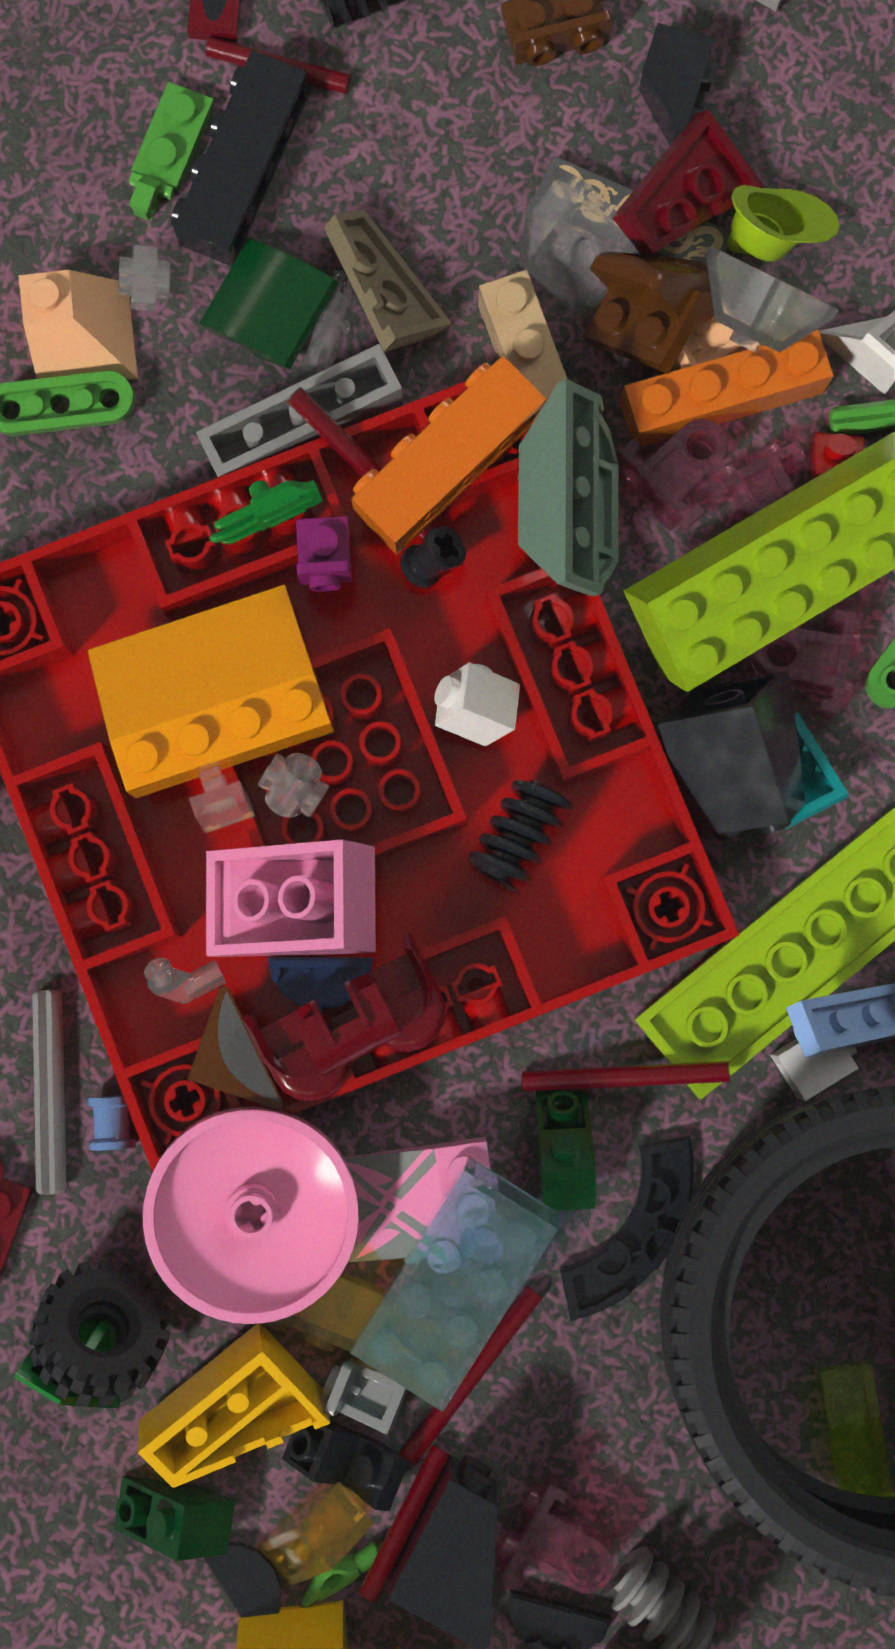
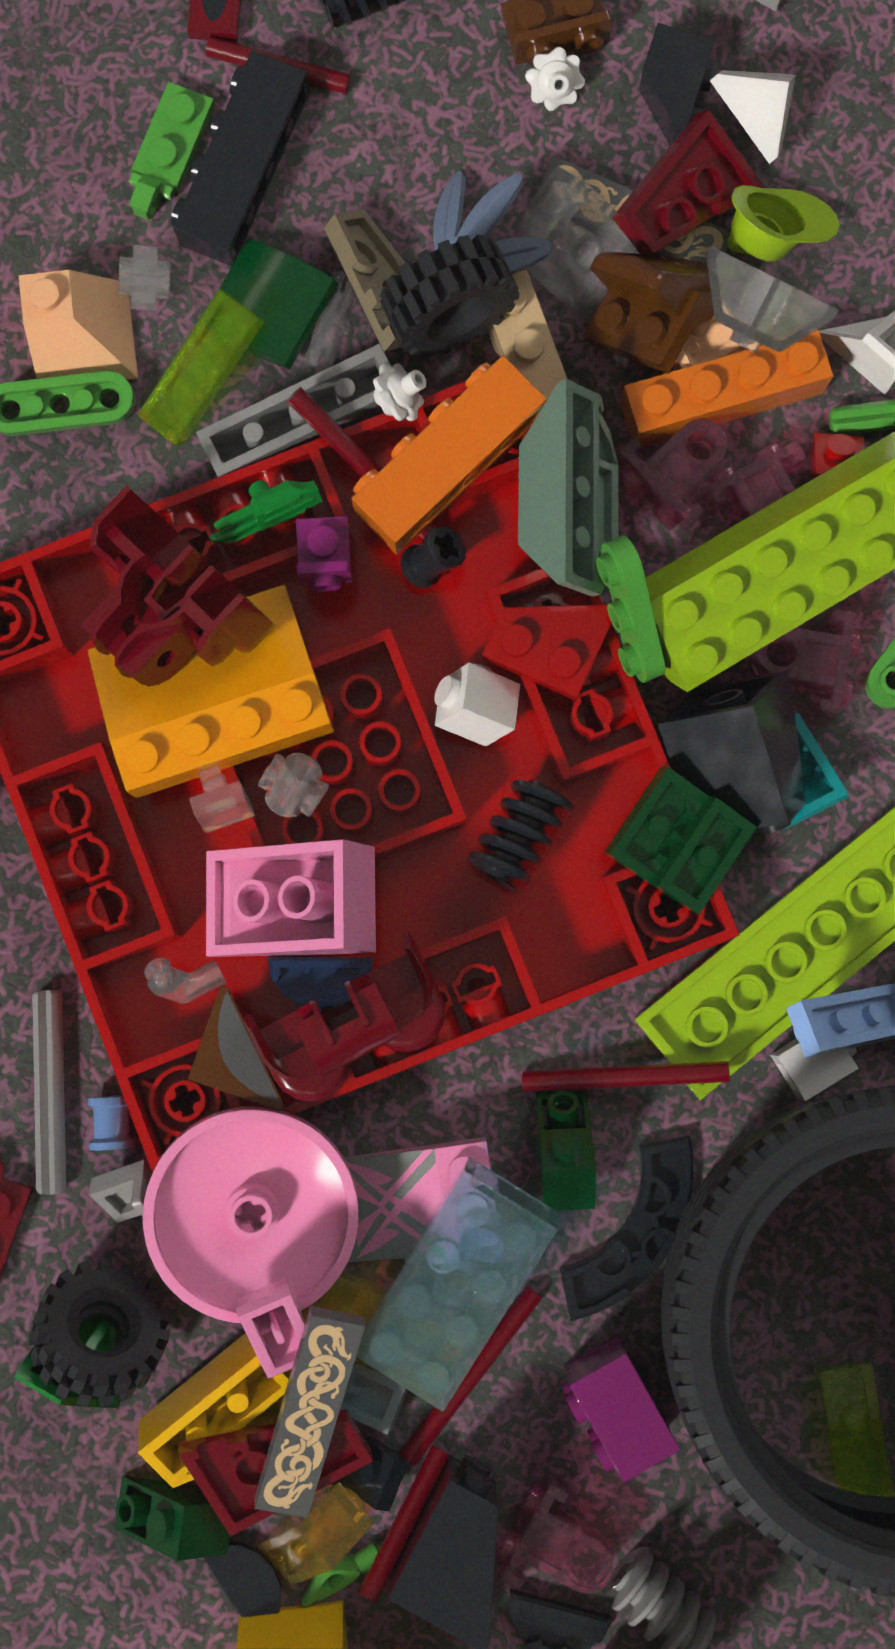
none -> dark red piece [81,485,276,687]
none -> light grey bracket [89,1159,153,1223]
none -> clear neon green plate [138,289,265,447]
none -> dark red wing [178,1409,373,1536]
none -> bright pink slope [235,1277,305,1379]
none -> dark grey tile [254,1306,365,1518]
none -> white plant [373,362,426,422]
none -> black tyre [380,235,520,357]
none -> sand blue plant [433,171,551,274]
none -> red wing [482,604,612,701]
none -> white plant [525,46,585,111]
none -> magenta piece [561,1335,680,1483]
none -> bright green plate [596,535,665,683]
none -> dark green slope [604,766,757,914]
none -> white slope [710,70,796,164]

